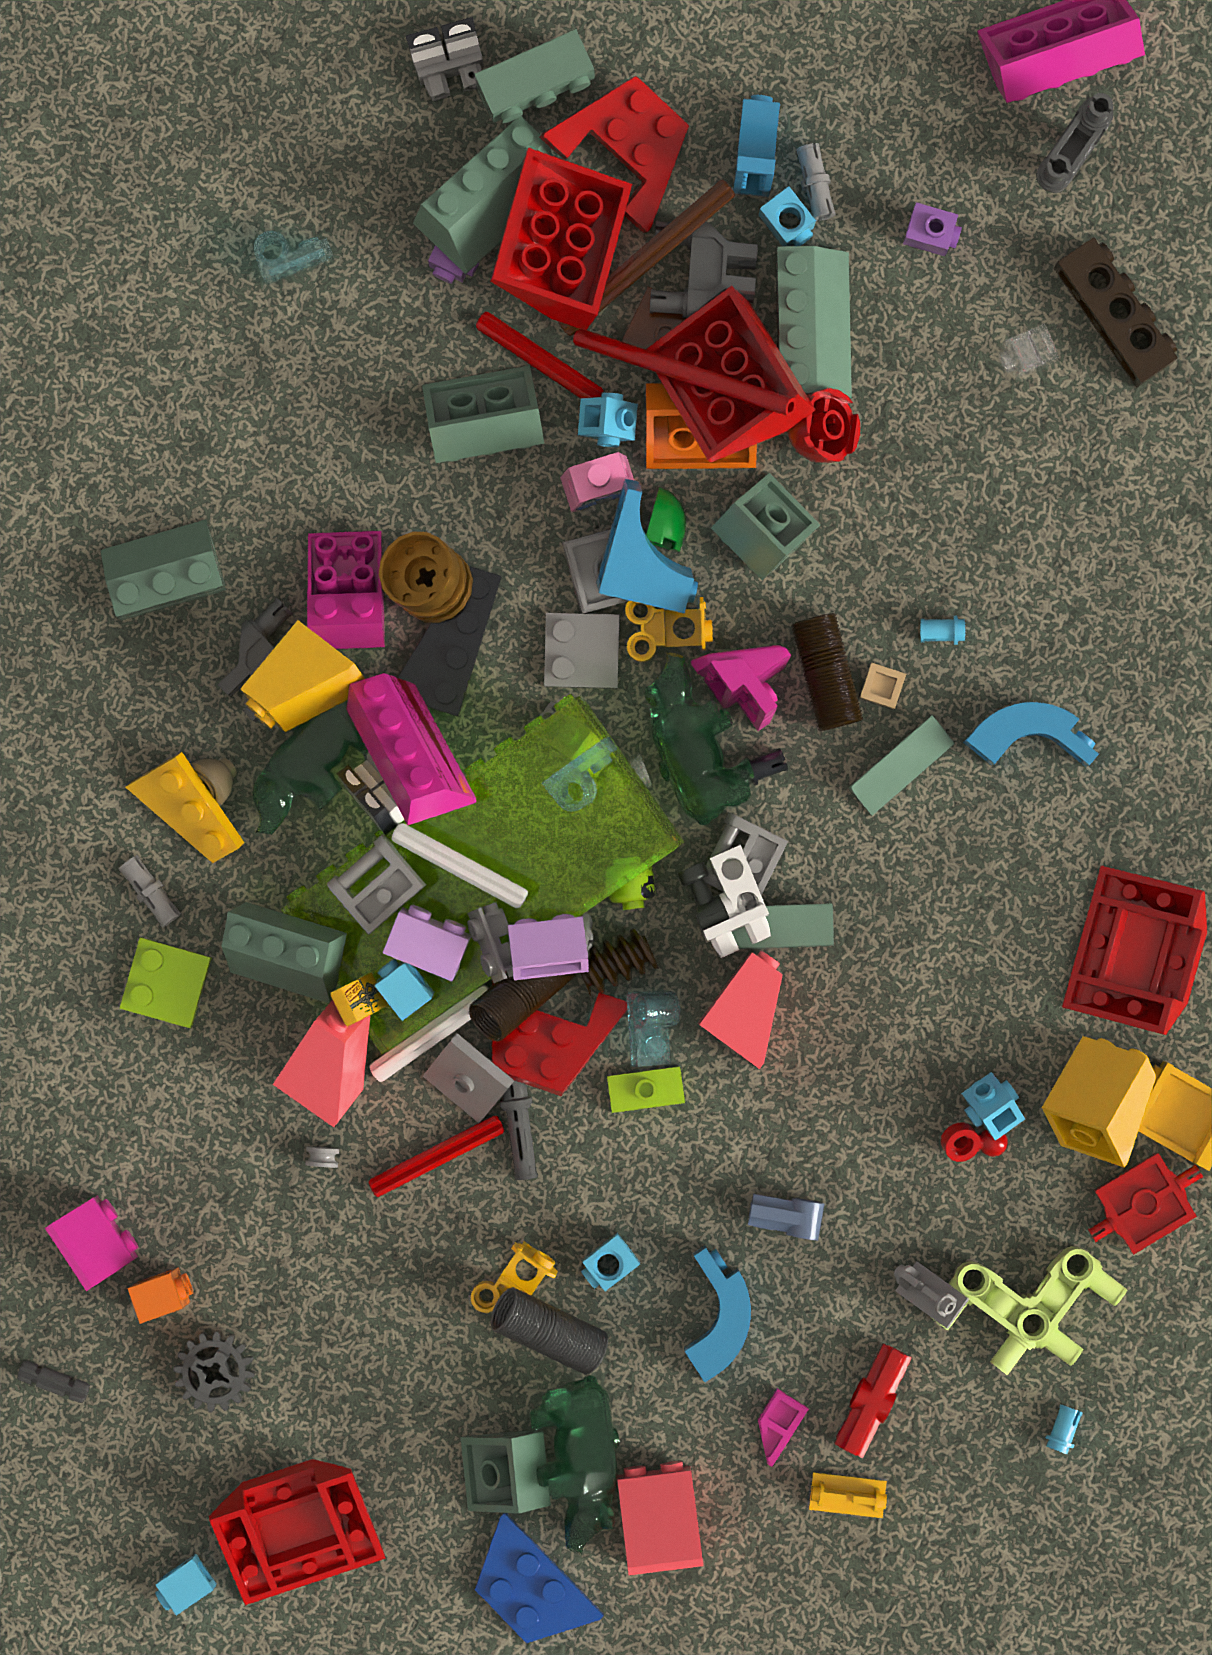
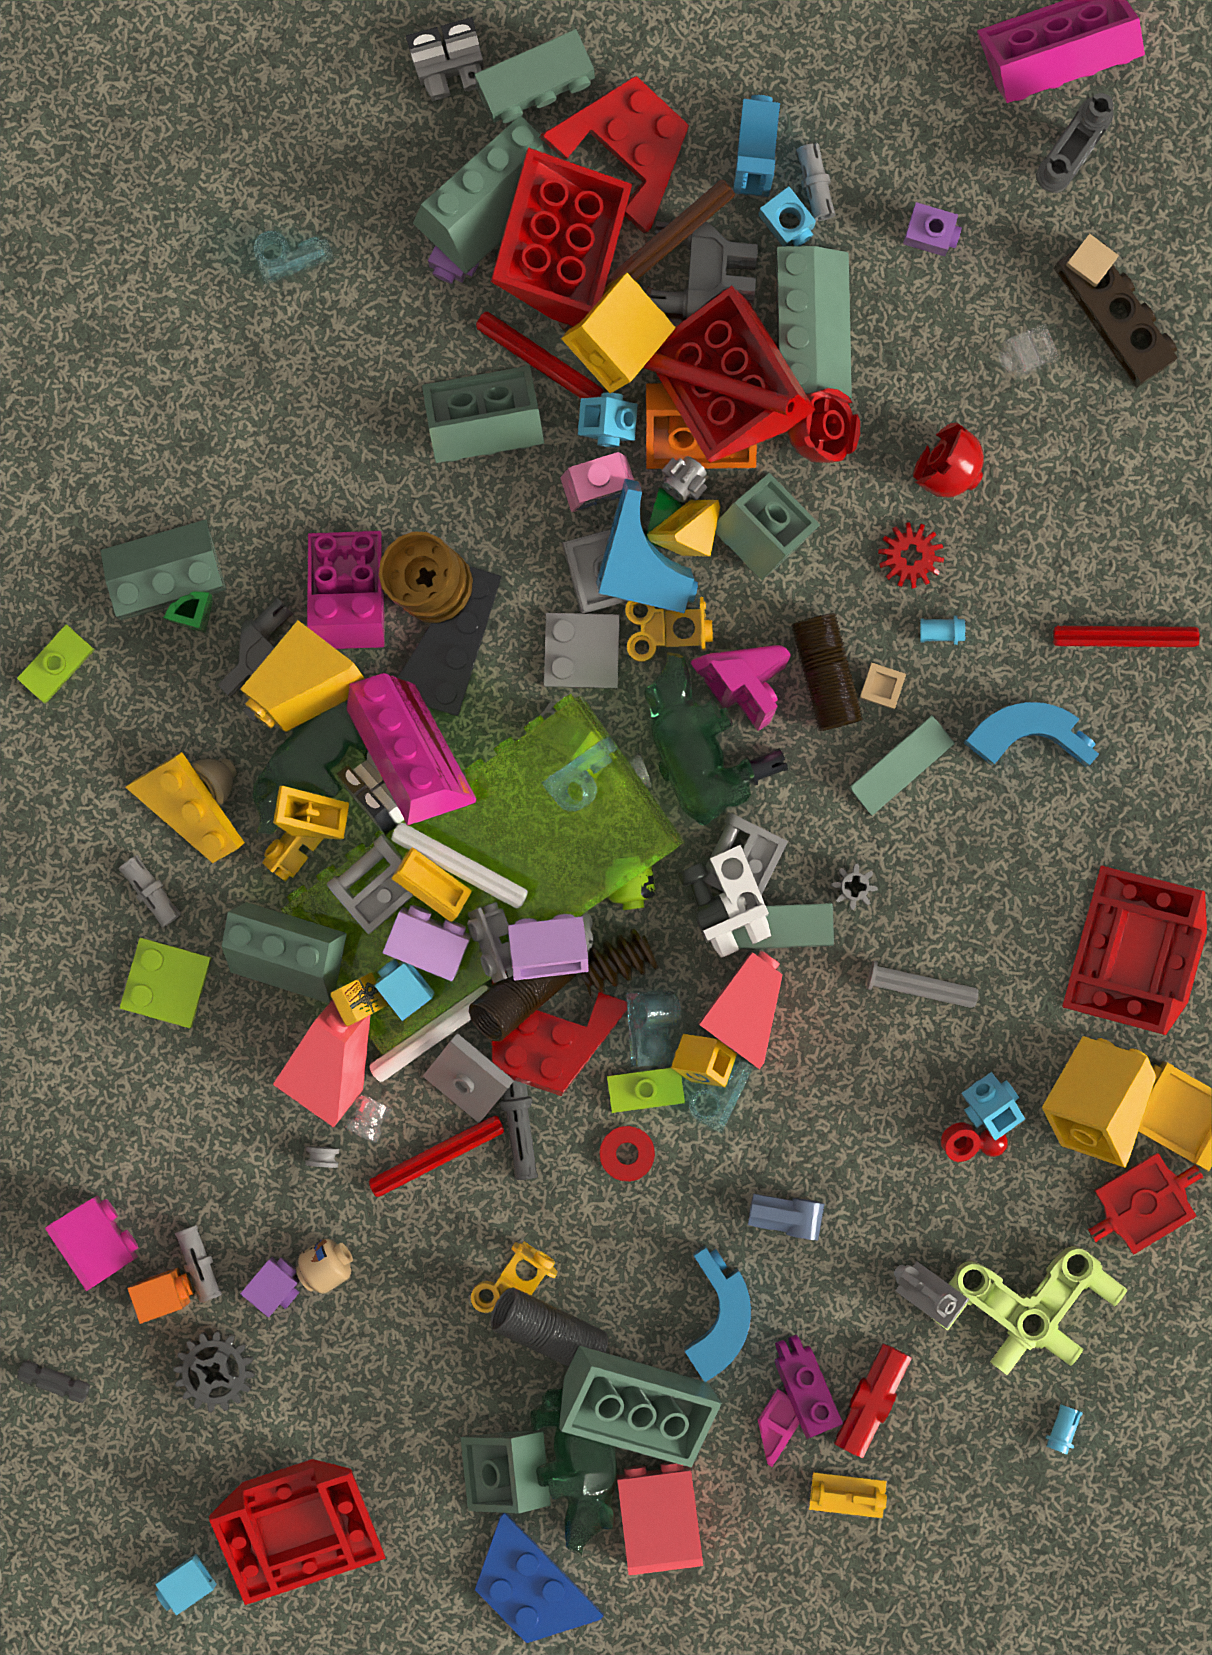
medium azure brick [581,1232,640,1291] -> none
none -> lime plate [17,624,95,704]
none -> green brick [163,591,212,633]
none -> light grey pin [175,1225,222,1303]
none -> medium lavender brick [240,1257,300,1318]
none -> yellow hinge [262,832,324,882]
none -> yellow slope [273,786,349,840]
none -> tan head [296,1238,353,1294]
none -> clear wheel [344,1094,392,1143]
none -> yellow tile [391,847,472,922]
none -> sand green slope [559,1345,722,1467]
none -> yellow panel [561,273,676,393]
none -> red piece [600,1126,655,1181]
none -> yellow slope [647,500,721,557]
none -> light grey gear [662,456,707,502]
none -> yellow brick [671,1034,737,1087]
none -> clear light blue plate [688,1059,754,1133]
none -> magenta hinge [775,1334,843,1439]
none -> light grey gear [831,864,878,910]
none -> light grey axle [867,960,978,1008]
none -> red gear [878,522,944,589]
none -> red cylinder [913,422,984,498]
none -> red axle [1053,626,1200,647]
none -> tan tile [1066,234,1119,287]

